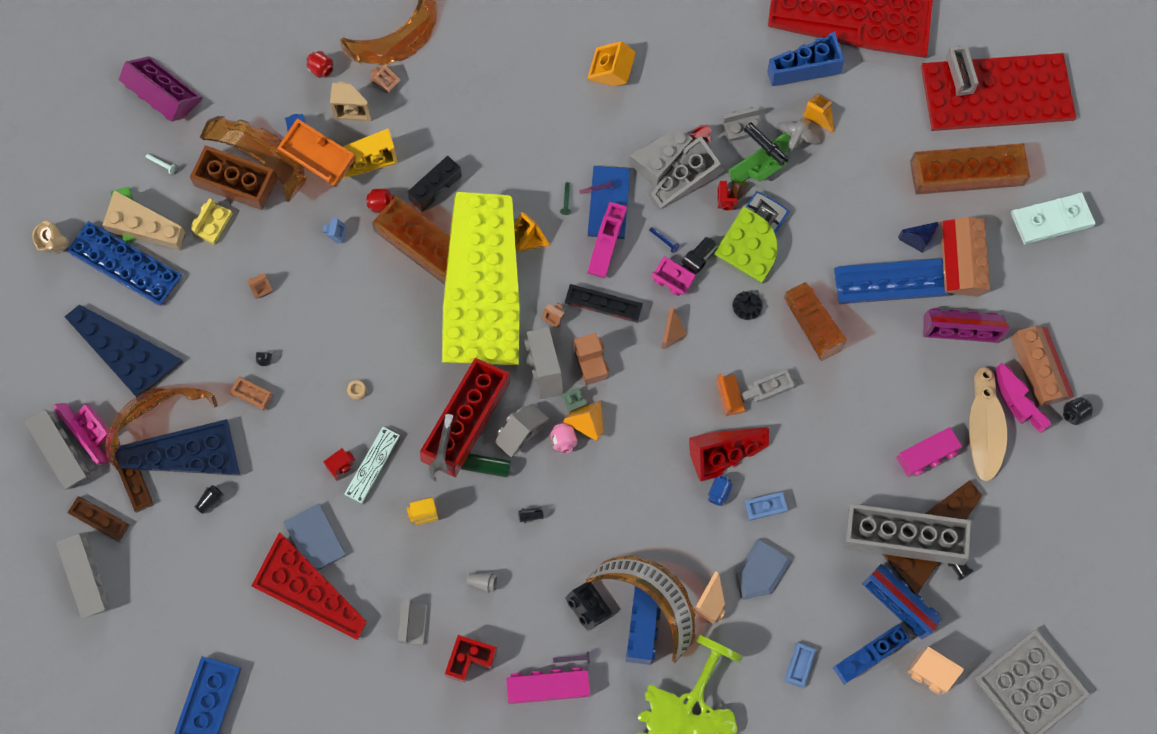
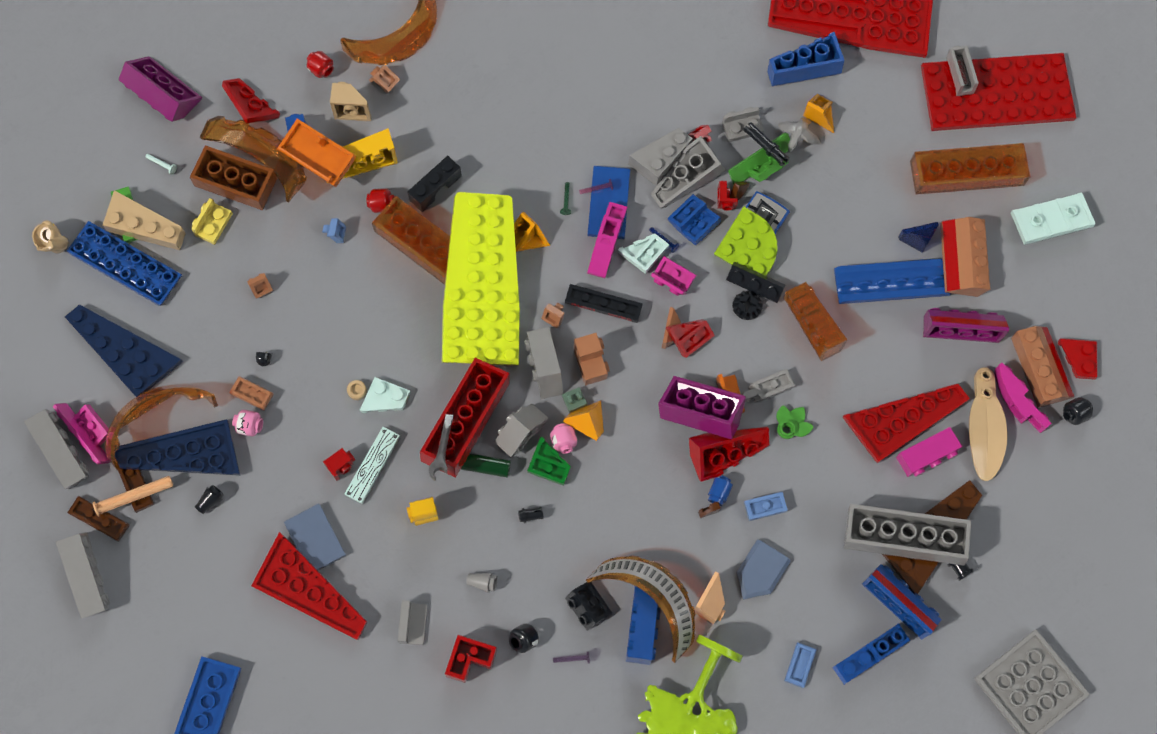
dark pink brick [506,667,590,704] -> none
light orange slope [587,41,636,86] -> none
black piece [681,237,718,274] -> none
light nougat slope [907,647,964,694] -> none
none -> light nougat axle [92,476,173,517]
none -> red wing [222,78,280,124]
none -> bright pink head [232,409,263,437]
none -> light aqua wing [360,377,411,413]
none -> black head [509,624,539,653]
none -> green wing [527,437,571,486]
none -> light aqua wing [618,234,669,274]
none -> magenta slope [658,376,746,439]
none -> red wing [666,319,715,358]
none -> blue slope [667,194,721,245]
none -> reddish brown tile [698,502,721,518]
none -> black plate [726,262,785,303]
none -> bright green plate [776,405,813,439]
none -> red wing [842,384,970,464]
none -> red wing [1058,339,1097,380]

